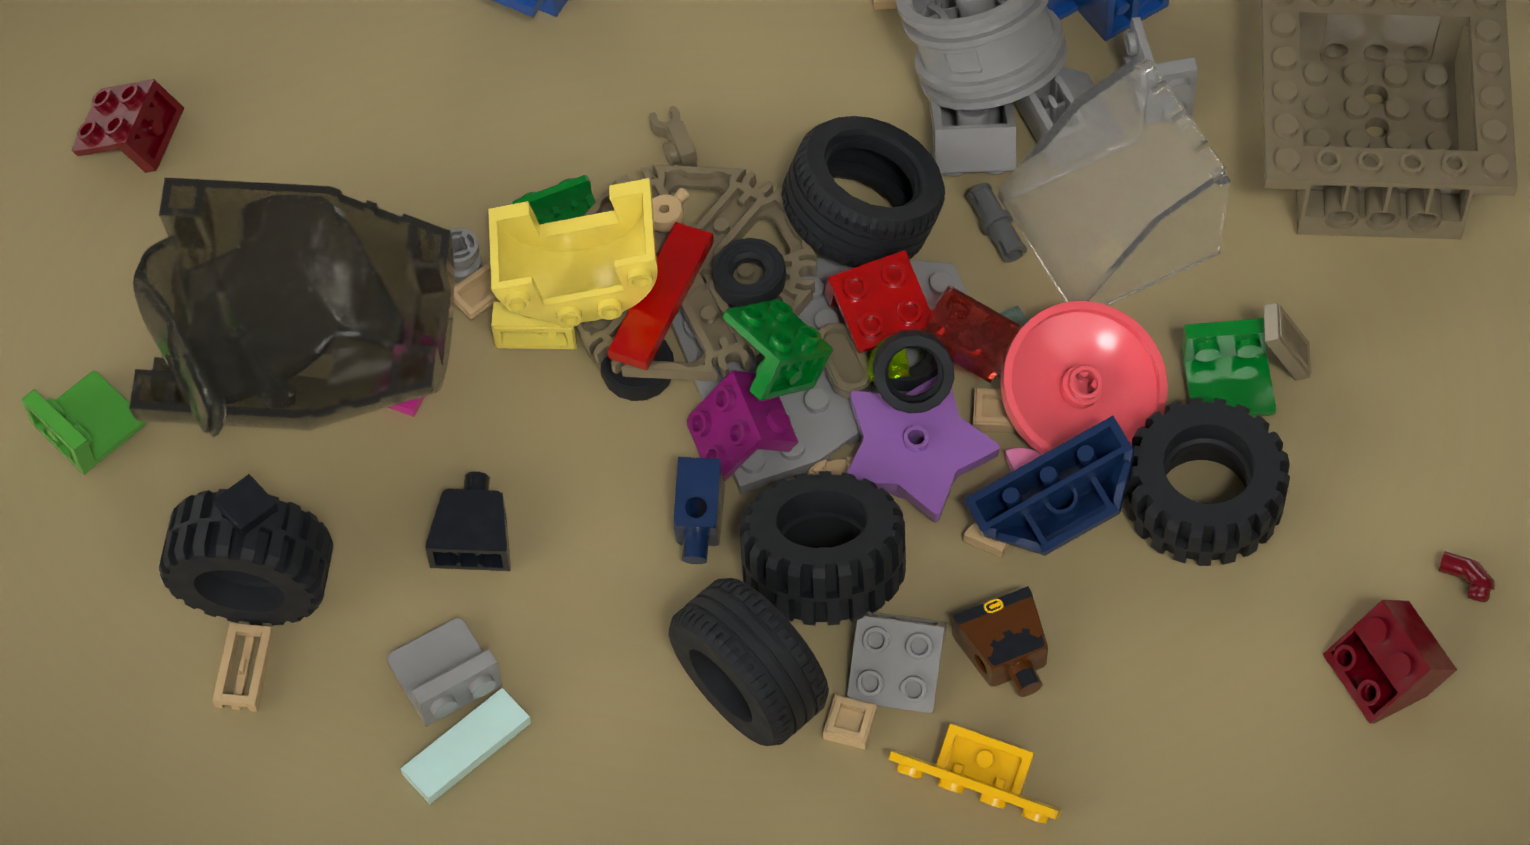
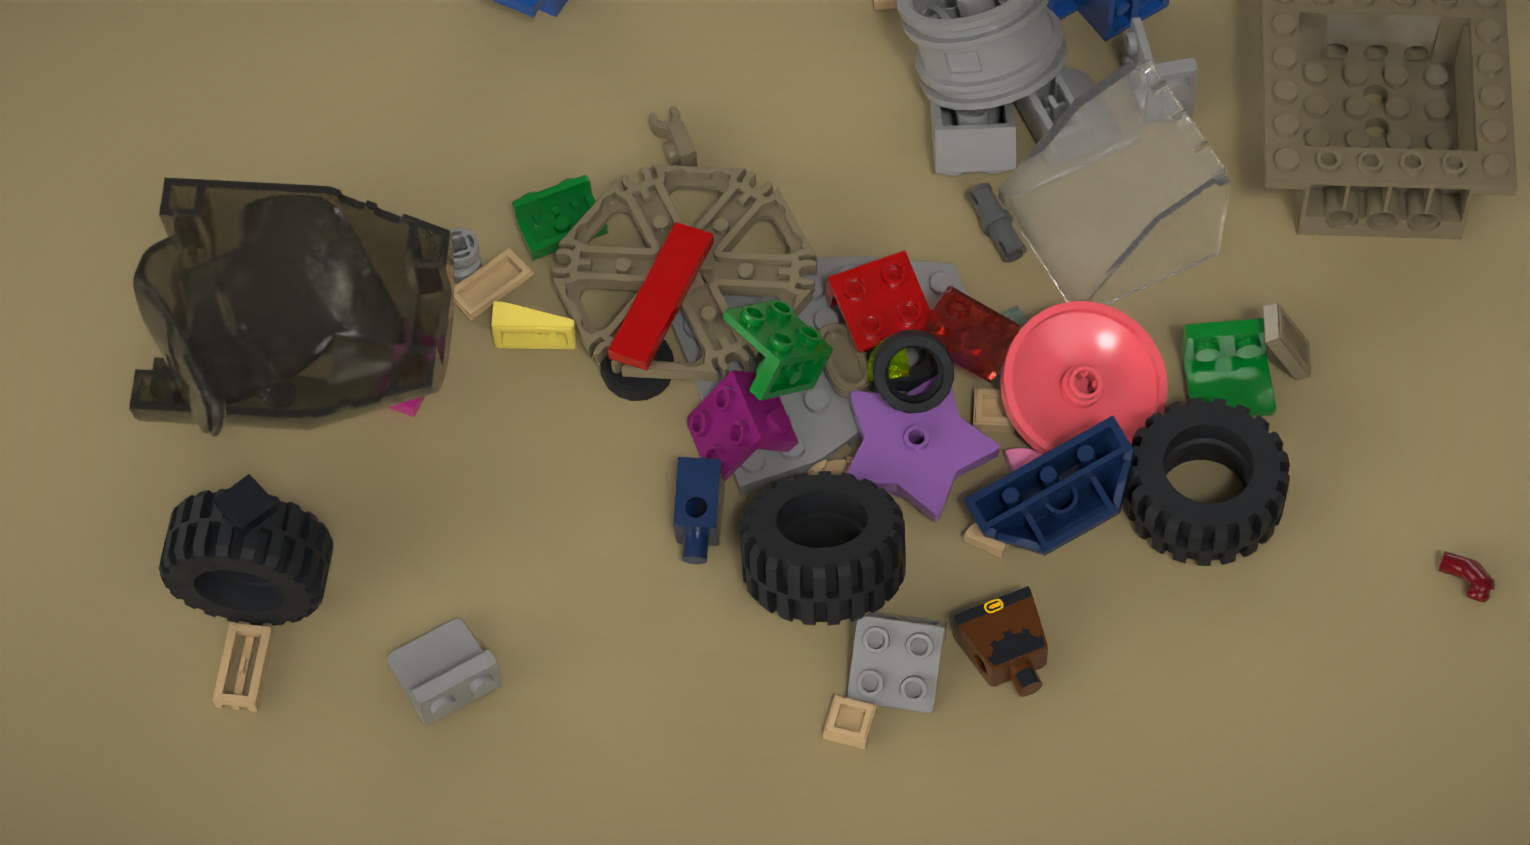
bright green bracket [21,371,147,475] -> none
dark red bracket [72,79,184,173] -> none
light aqua tile [400,688,531,804] -> none
black torso [425,472,511,571] -> none
light yellow cylinder [488,178,658,327] -> none
tan piece [653,188,690,233] -> none
black tyre [668,578,829,746] -> none
black tyre [712,238,787,307] -> none
black tyre [781,116,945,268] -> none
yellow bracket [888,723,1063,824] -> none
dark red slope [1323,600,1457,724] -> none

